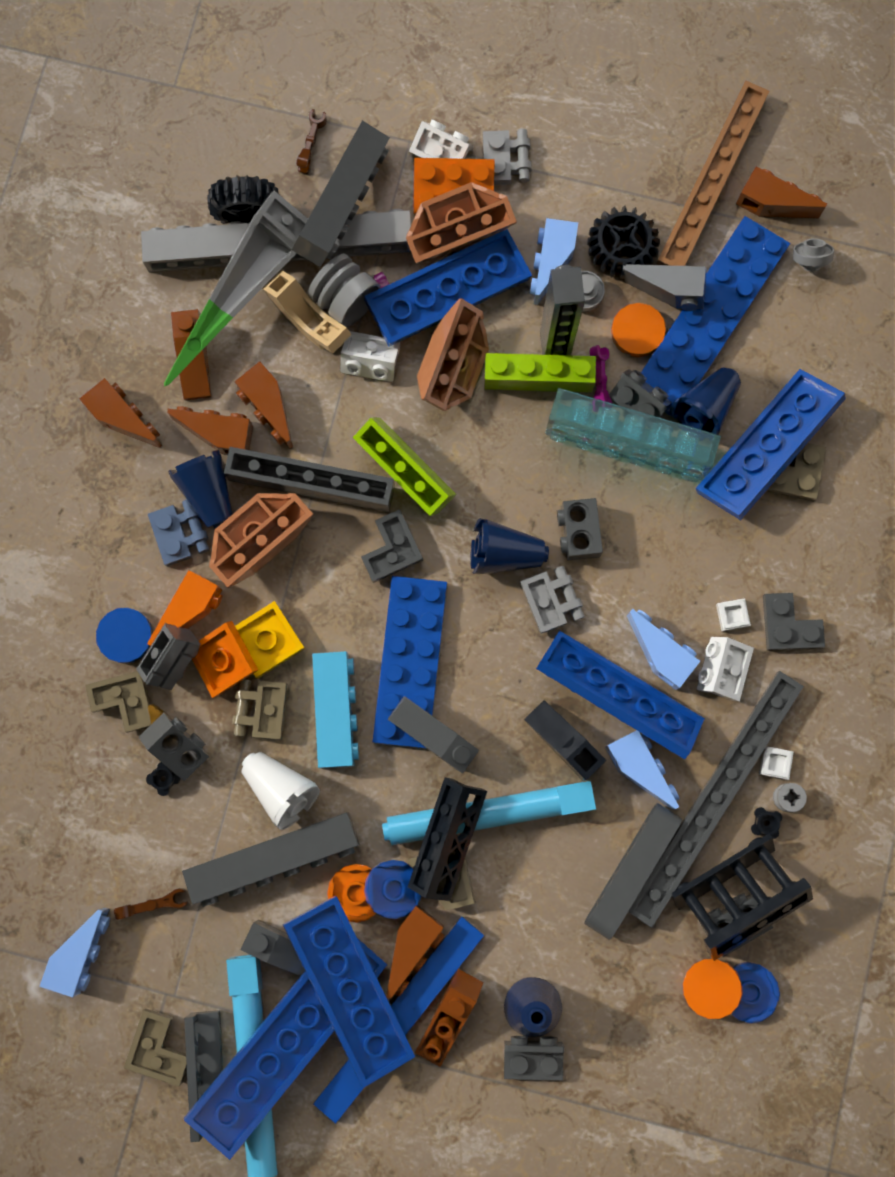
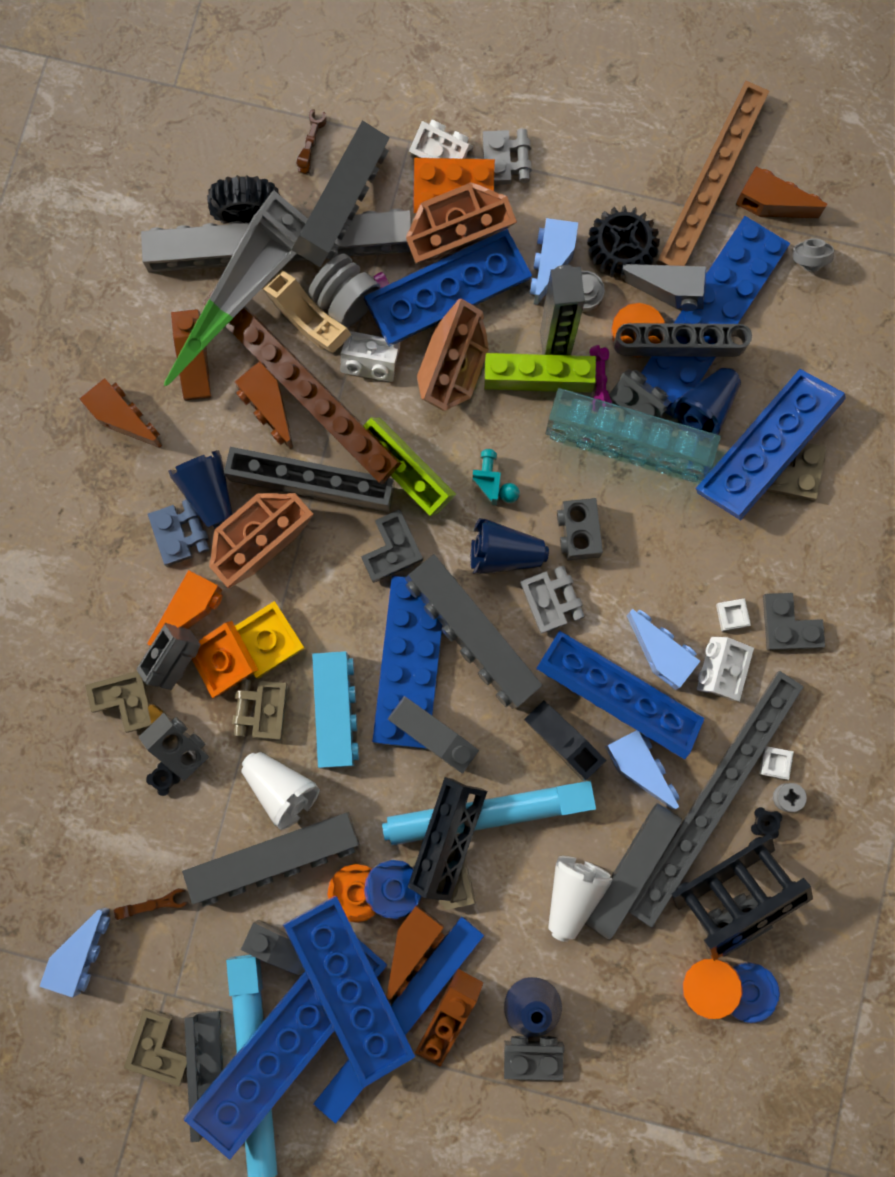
blue tile [96,608,153,663] -> none
dark orange slope [167,406,253,455] -> none
none -> reddish brown plate [203,288,402,484]
none -> dark grey brick [405,554,543,709]
none -> teal piece [472,449,520,506]
none -> white cone [548,856,612,942]
none -> dark grey beam [613,323,752,357]

